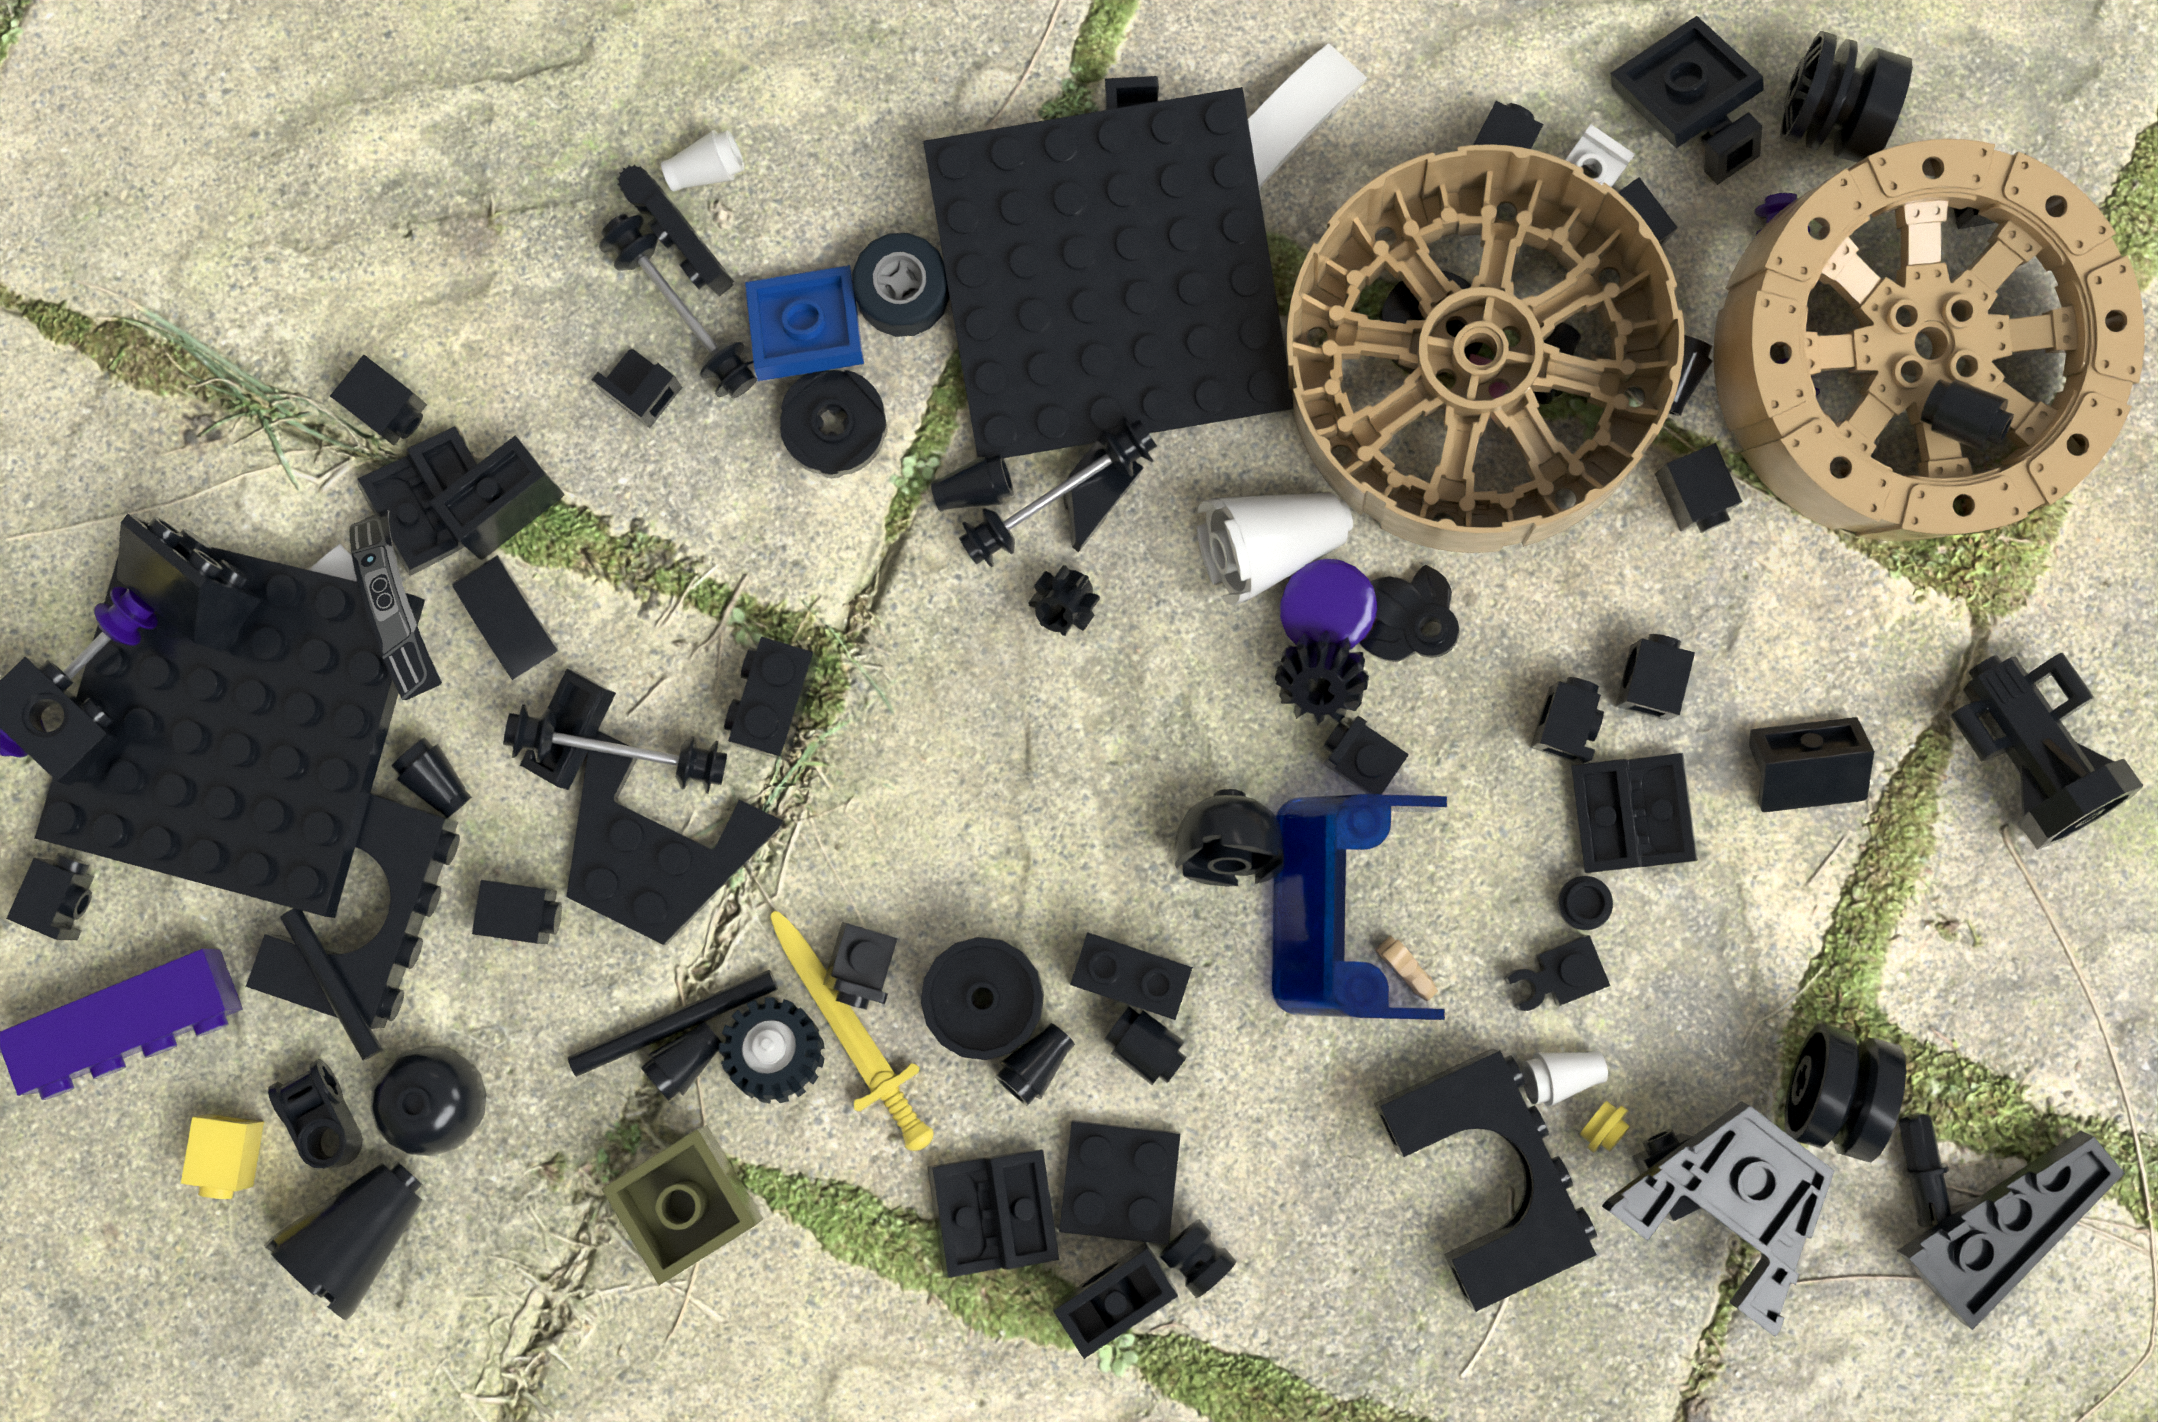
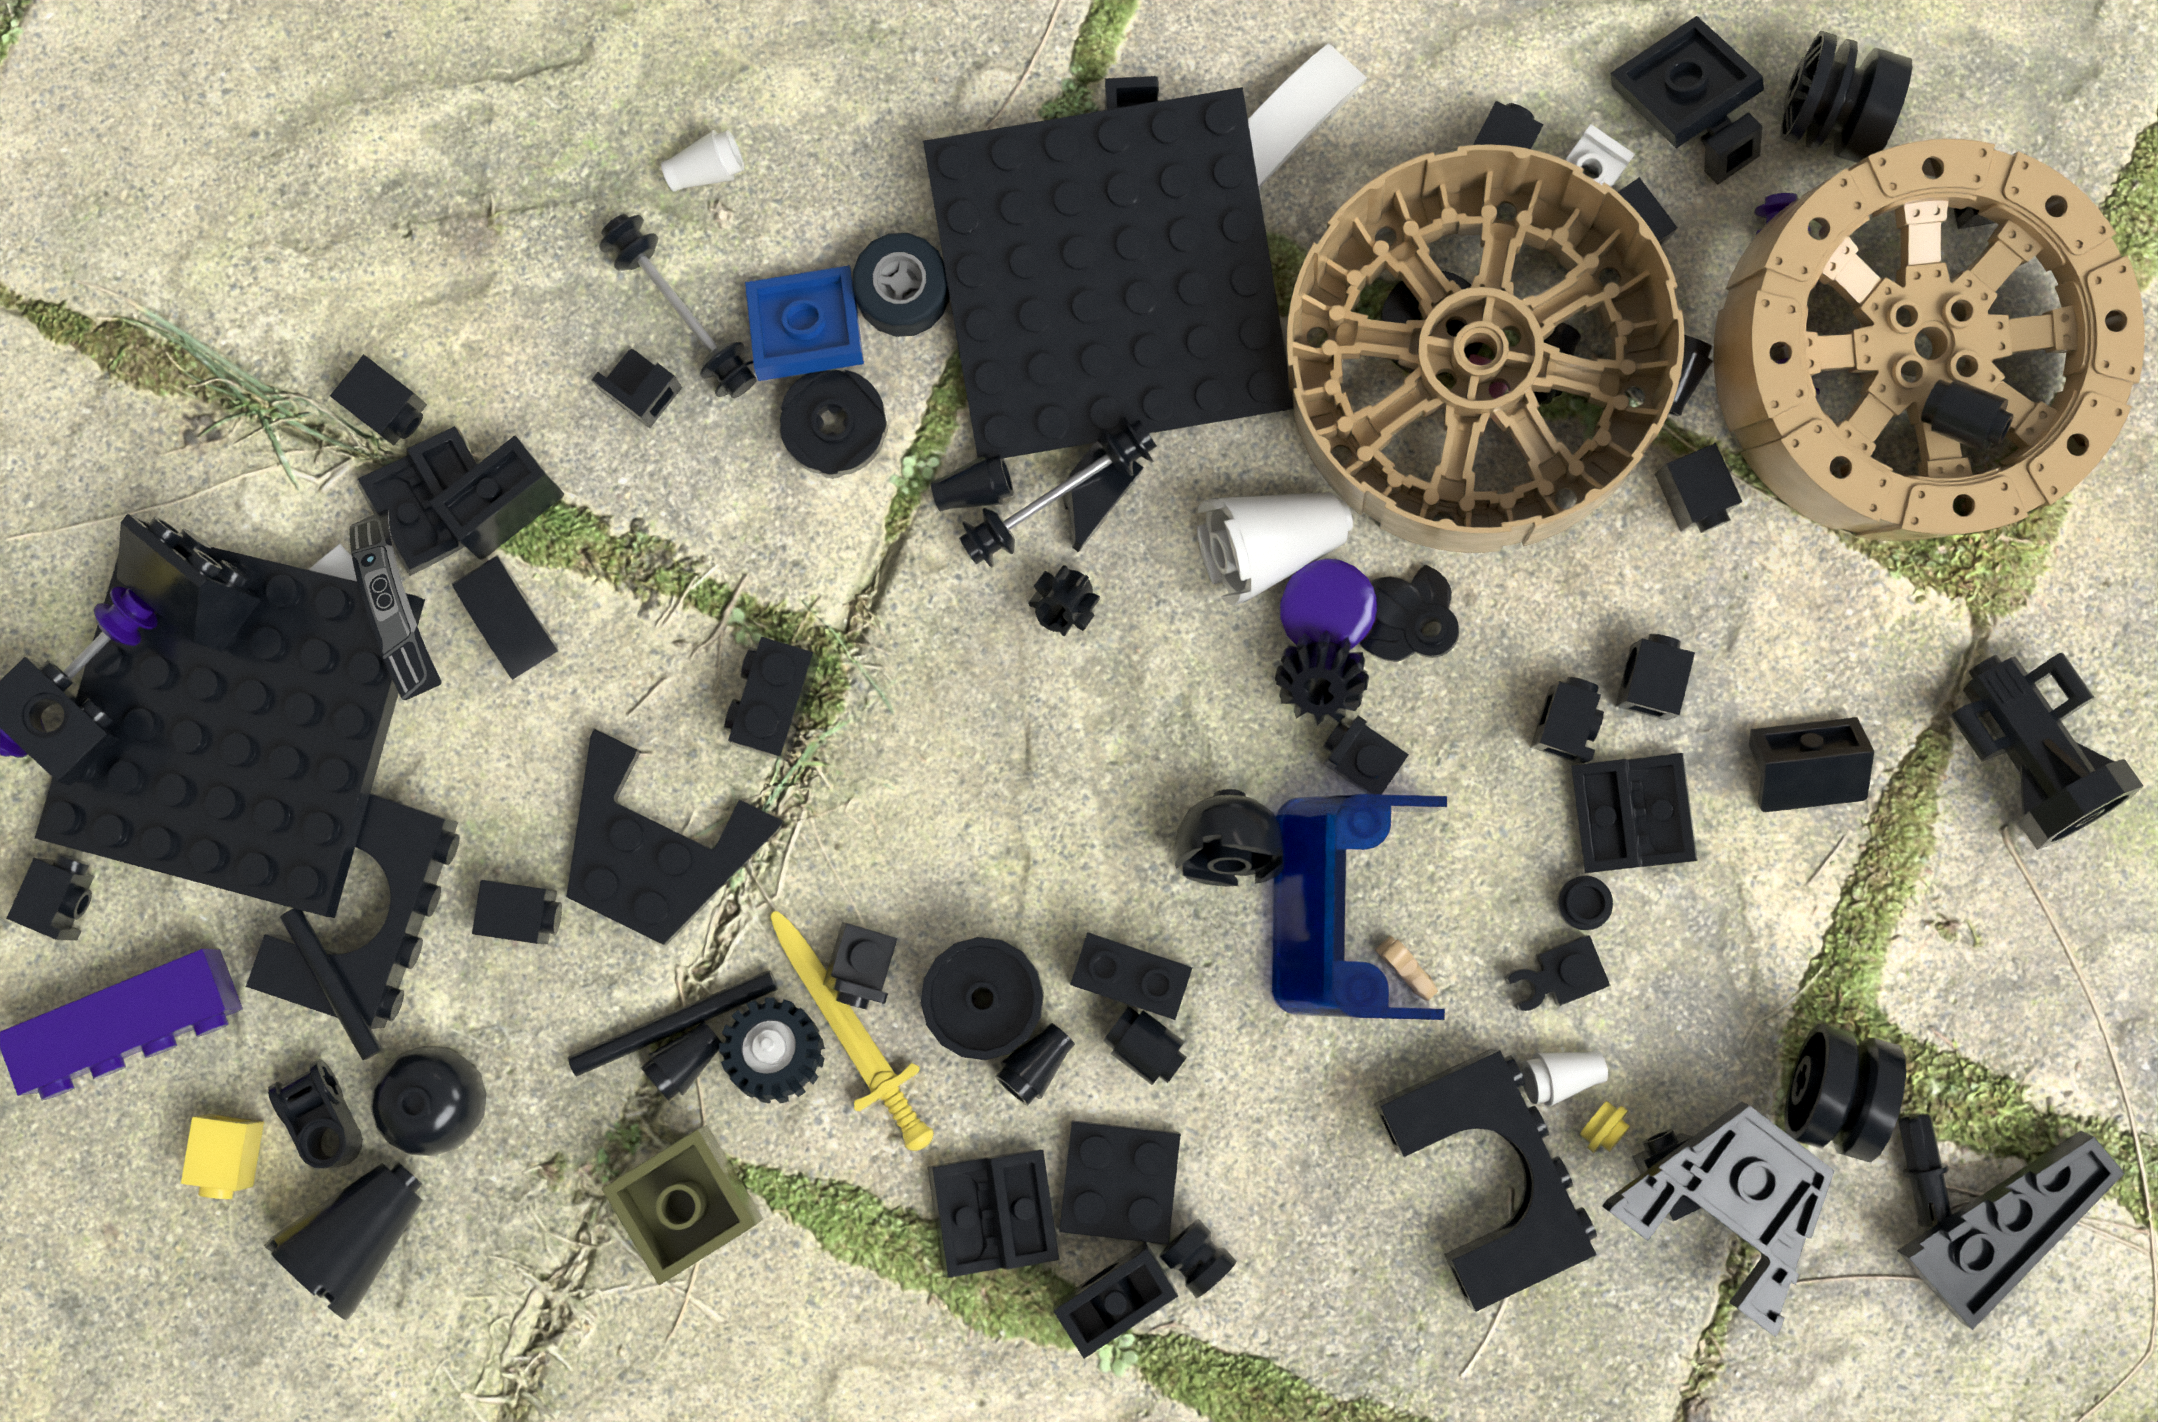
black cone [391,737,472,819] -> none
black axle [503,704,727,794] -> none
black plate [520,668,616,790] -> none
black hinge [617,164,735,297] -> none

